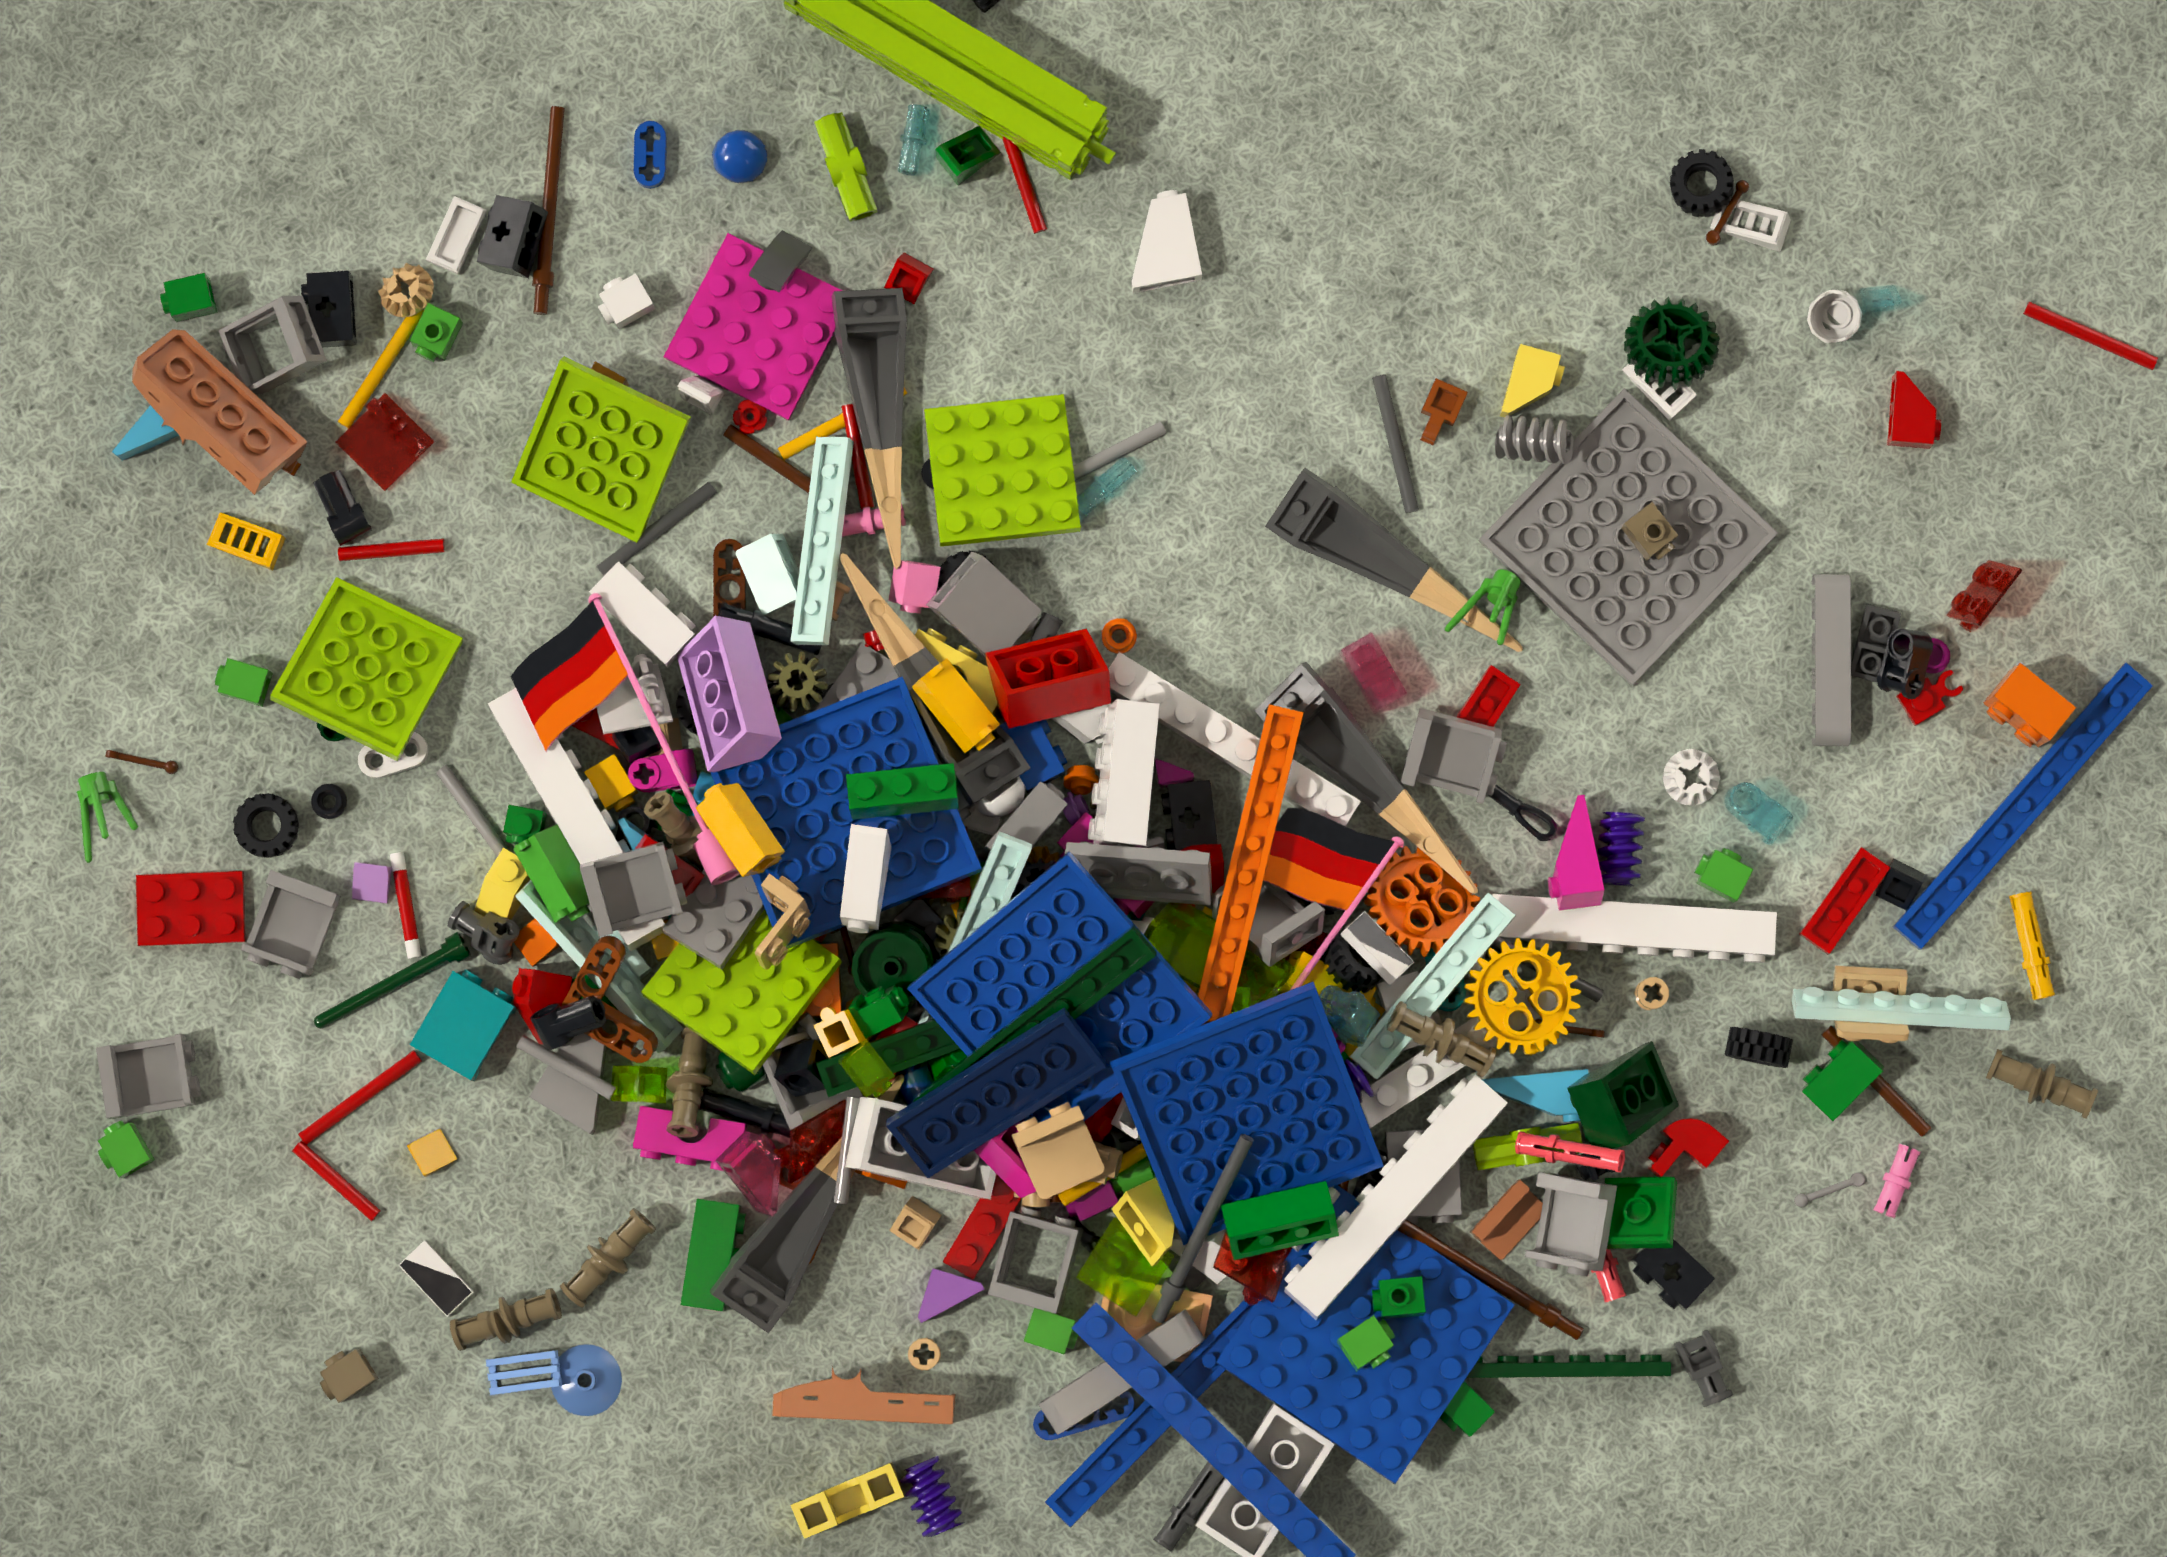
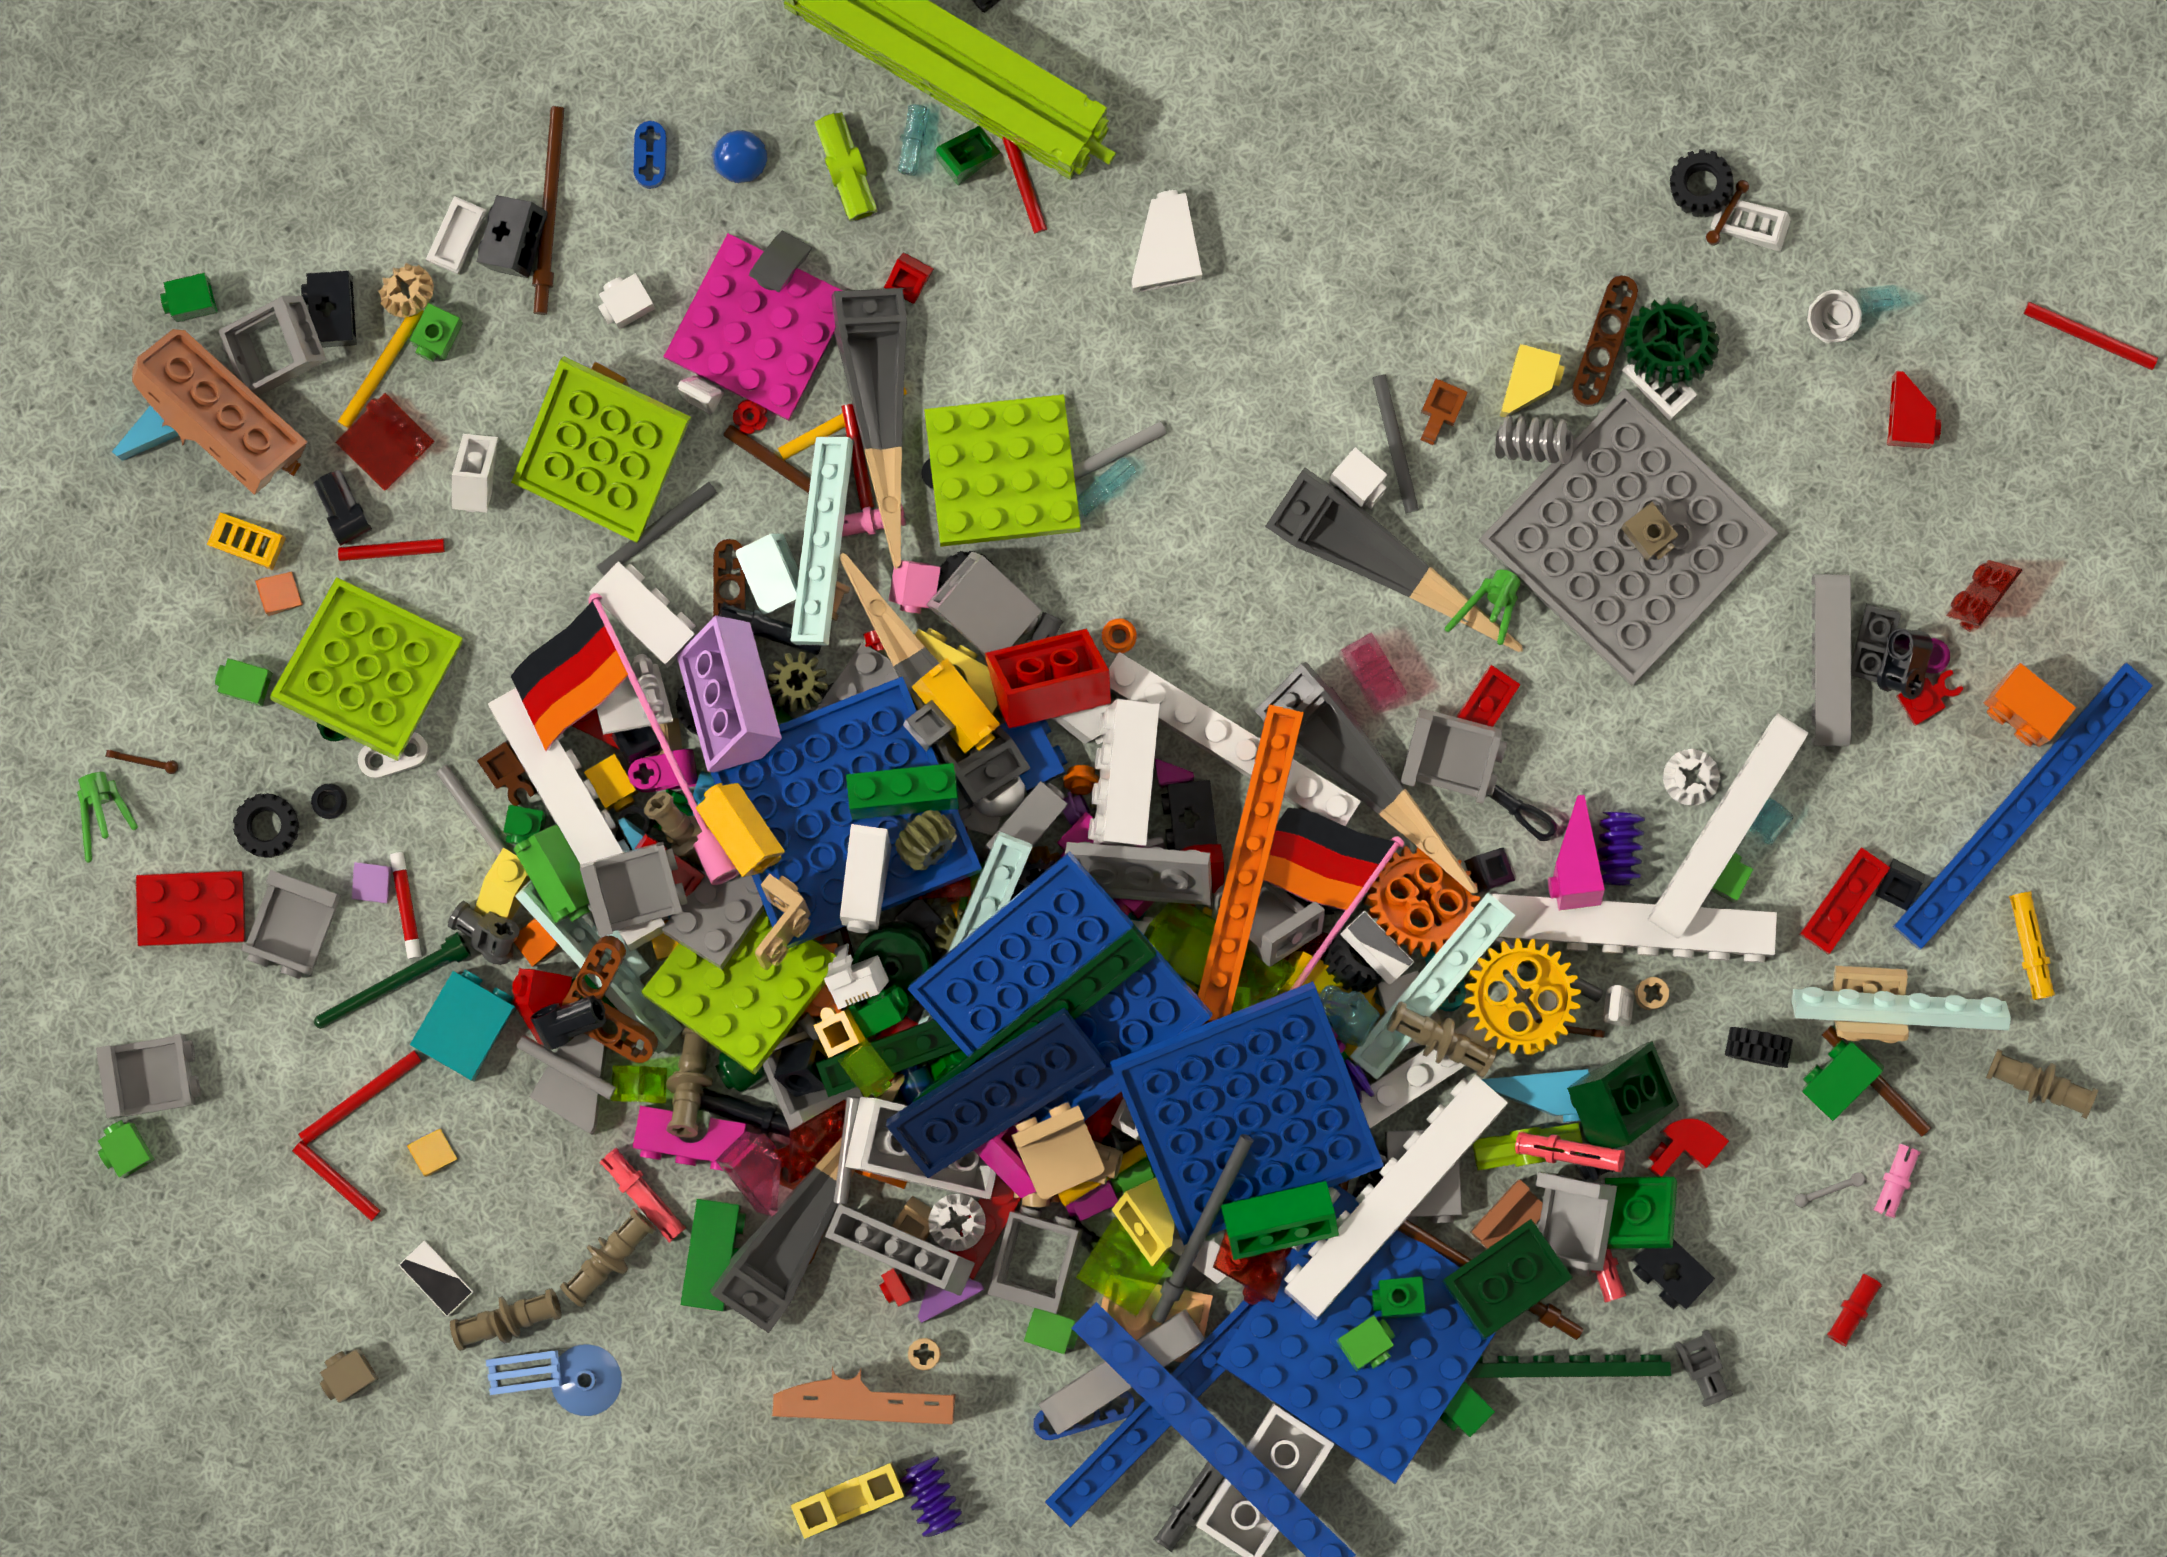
none -> orange slope [255,572,302,616]
none -> white slope [452,433,498,513]
none -> reddish brown plate [477,740,537,806]
none -> coral pin [599,1147,686,1243]
none -> white piece [824,943,889,1010]
none -> light grey brick [825,1204,975,1296]
none -> red plate [879,1268,915,1307]
none -> olive gear [895,810,957,871]
none -> dark grey plate [903,700,955,751]
none -> white gear [928,1194,986,1251]
none -> white brick [1329,447,1387,509]
none -> dark green plate [1442,1219,1573,1340]
none -> black slope [1464,847,1515,894]
none -> reddish brown beam [1572,275,1638,407]
none -> white slope [1602,985,1634,1027]
none -> white beam [1648,713,1808,939]
none -> red pin [1827,1274,1882,1347]

